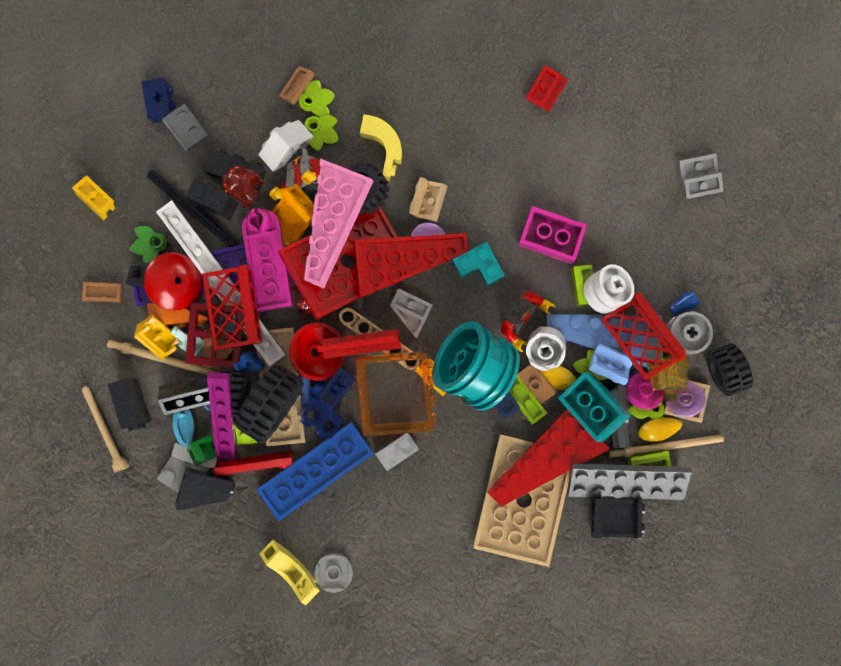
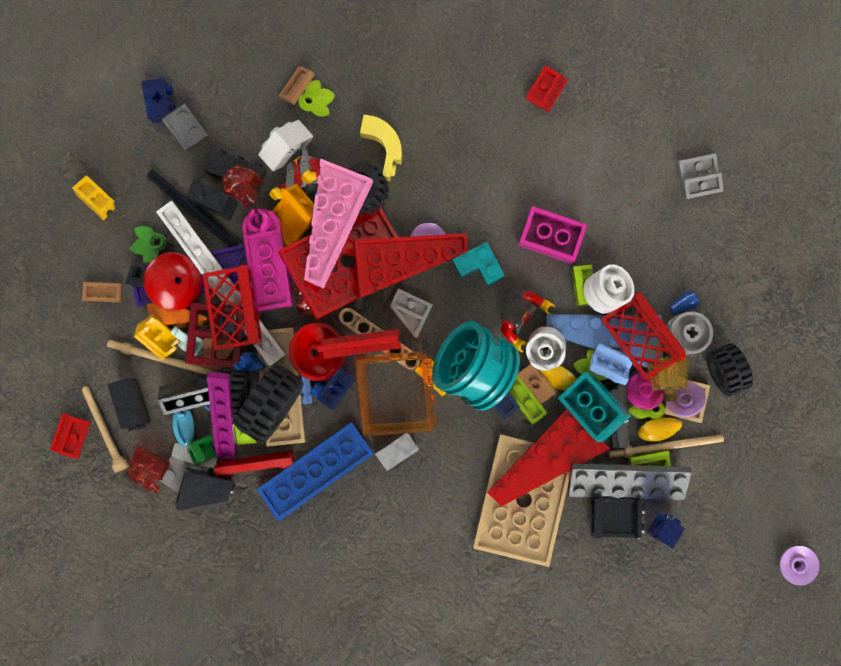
light yellow arch [259,540,320,605] -> none
clear blue brick [297,396,345,439] -> none
lime plate [304,114,338,151] -> none
light grey tile [314,553,353,593] -> none
tan bracket [409,177,448,222] -> none
none -> red plate [50,413,91,459]
none -> clear red plate [126,446,170,493]
none -> clear blue brick [647,513,685,549]
none -> lavender dish [780,546,819,585]

